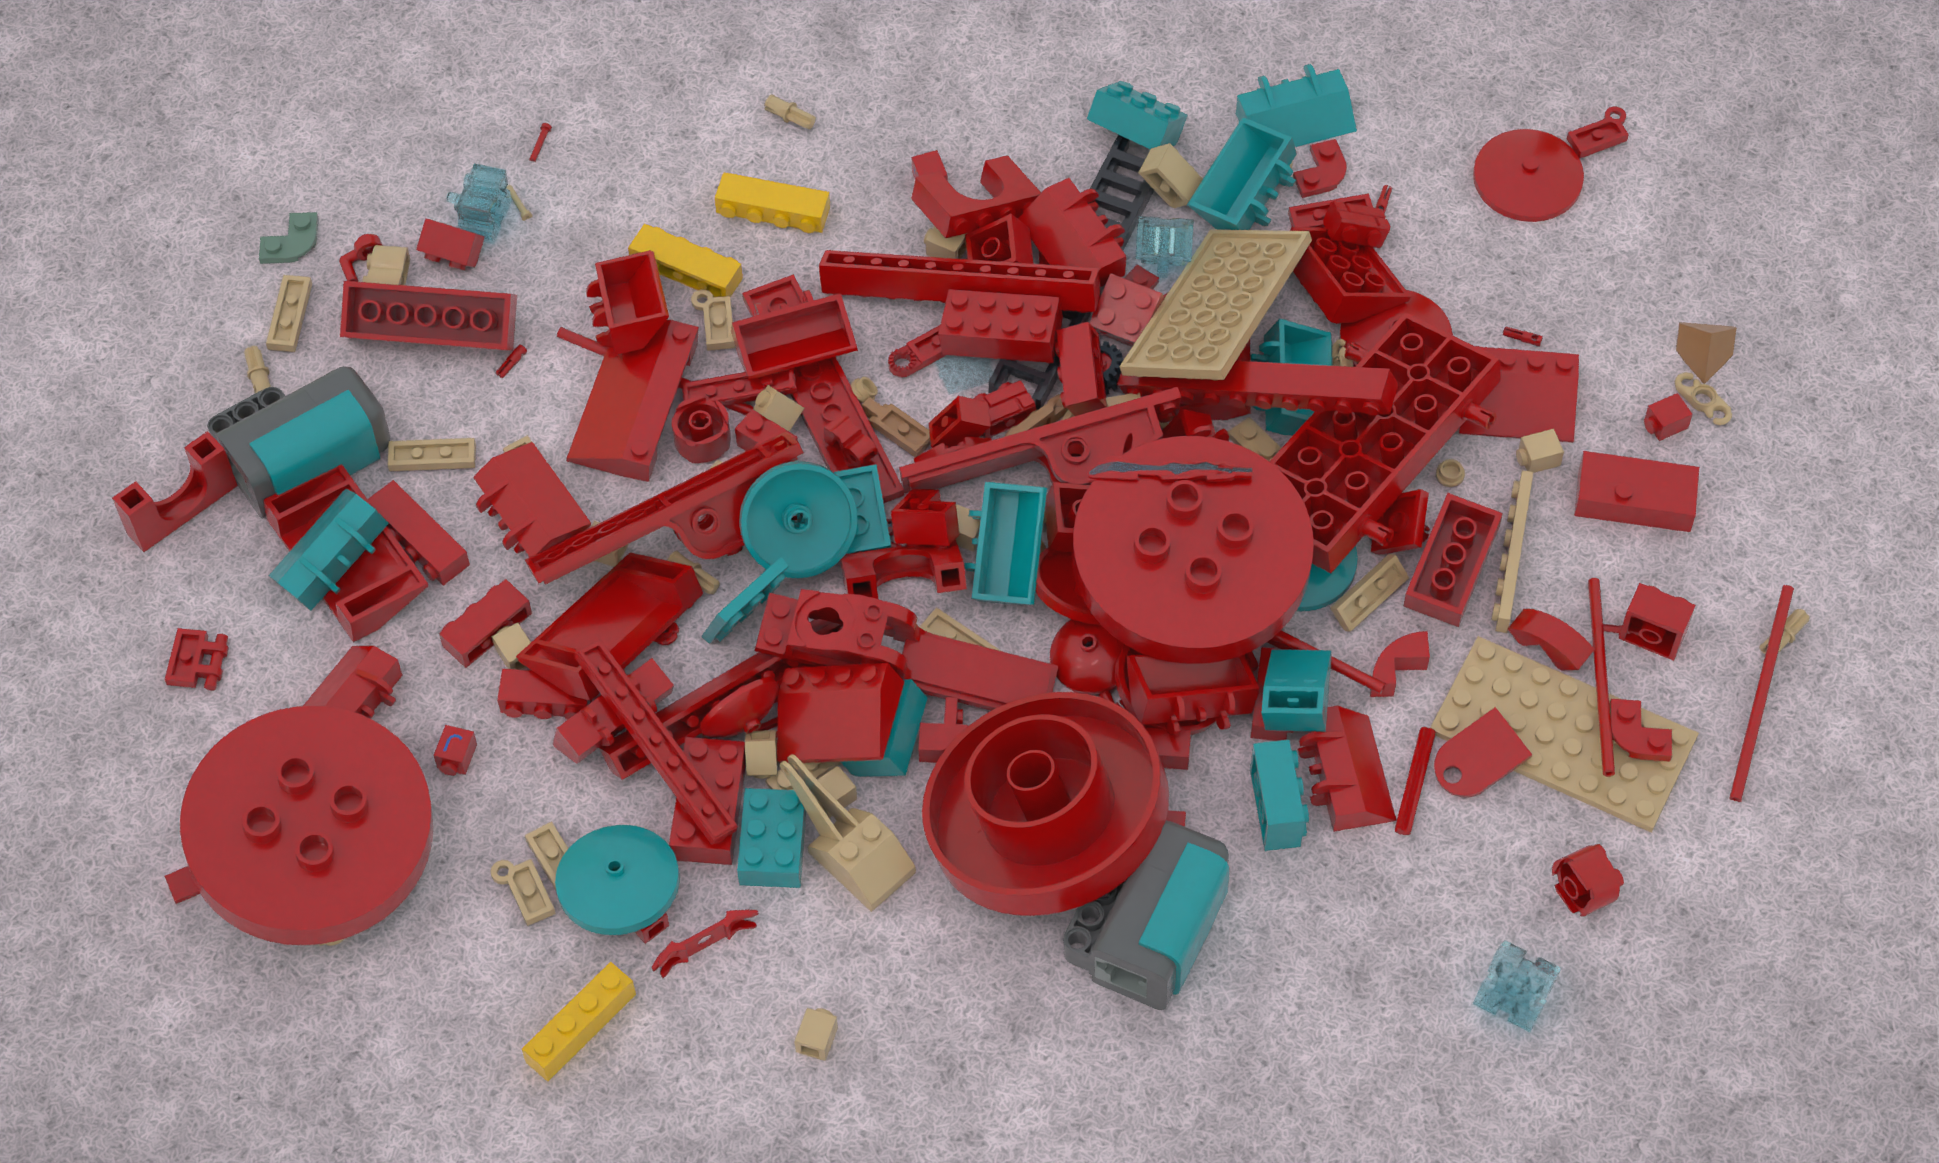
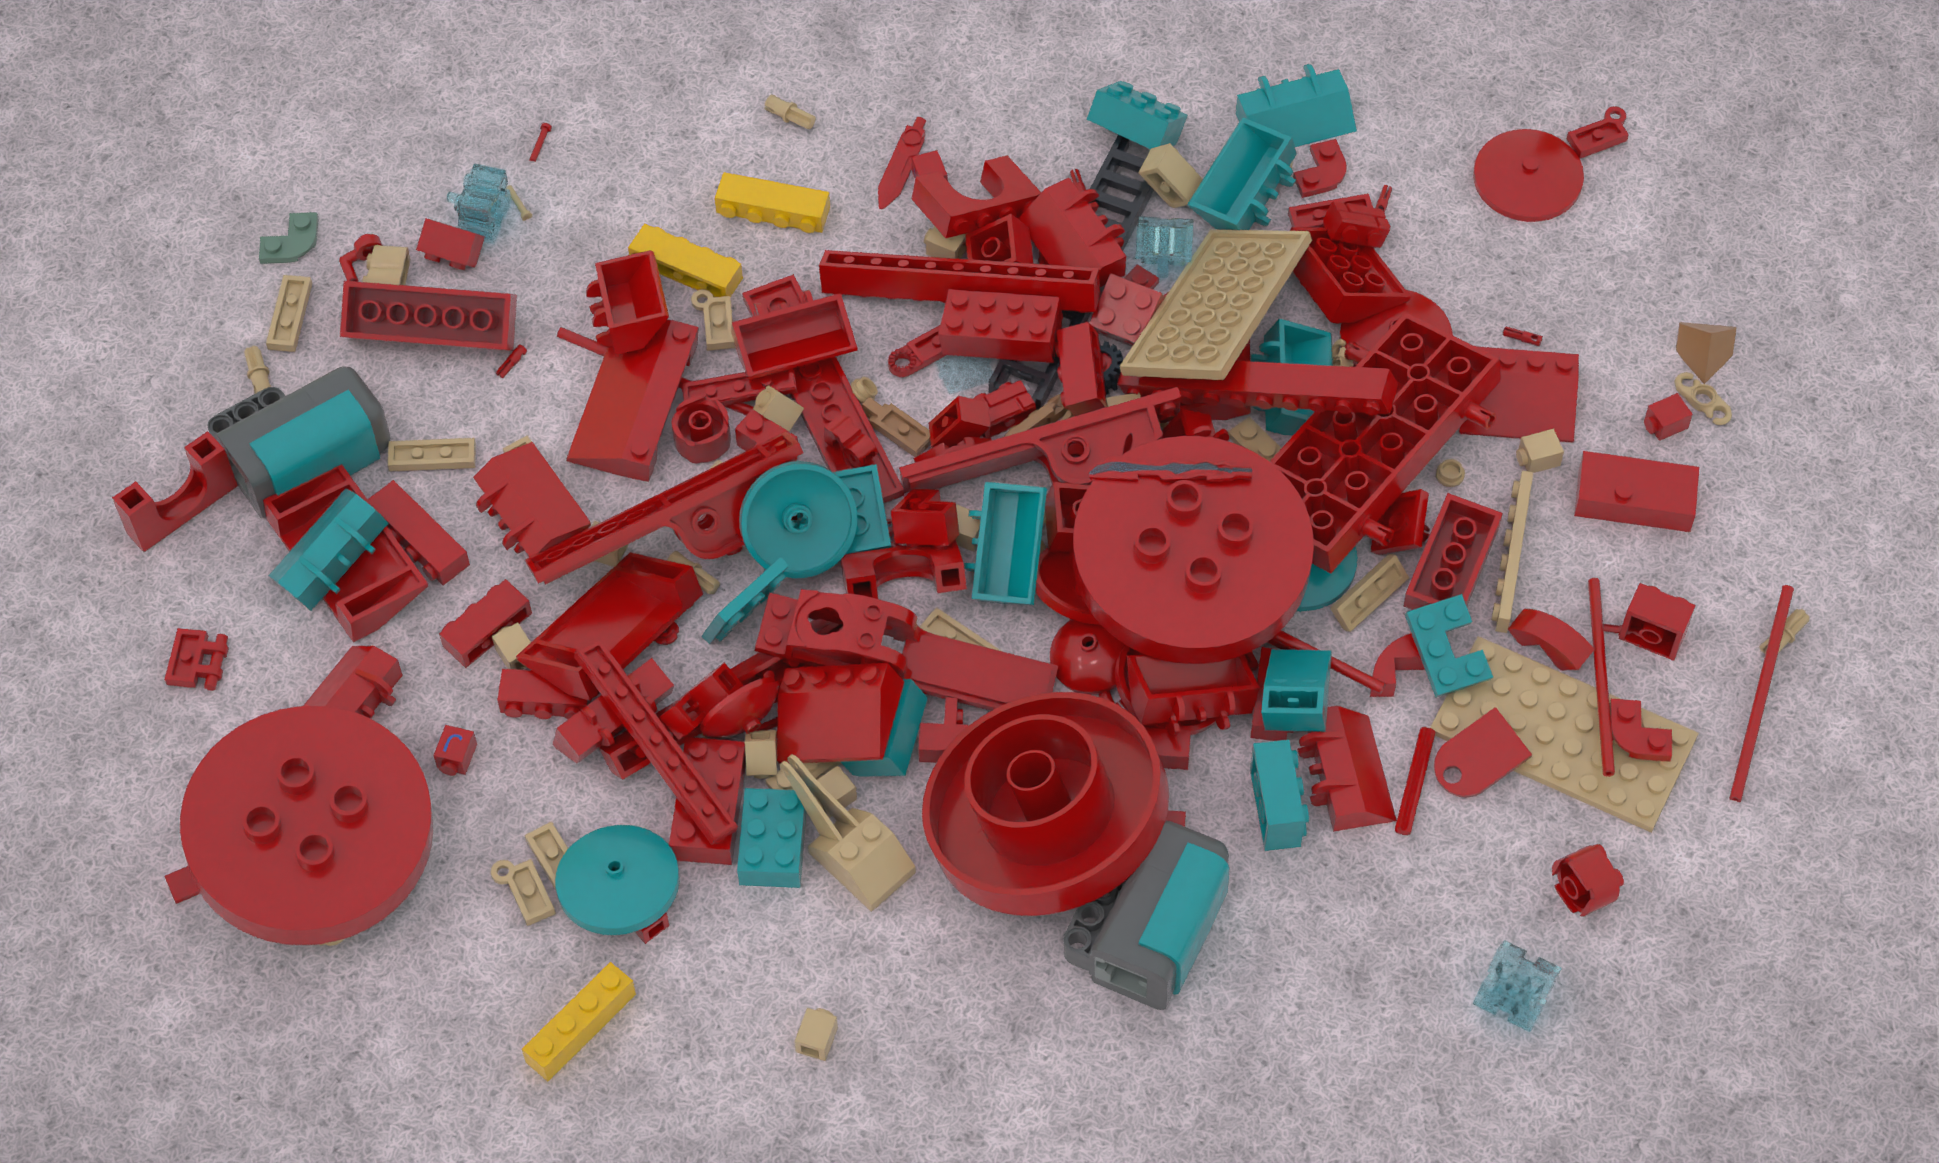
red piece [651,909,759,978] -> none
none -> red brick [660,662,743,740]
none -> red piece [878,117,926,209]
none -> red pin [1070,169,1086,193]
none -> teal plate [1405,594,1493,698]

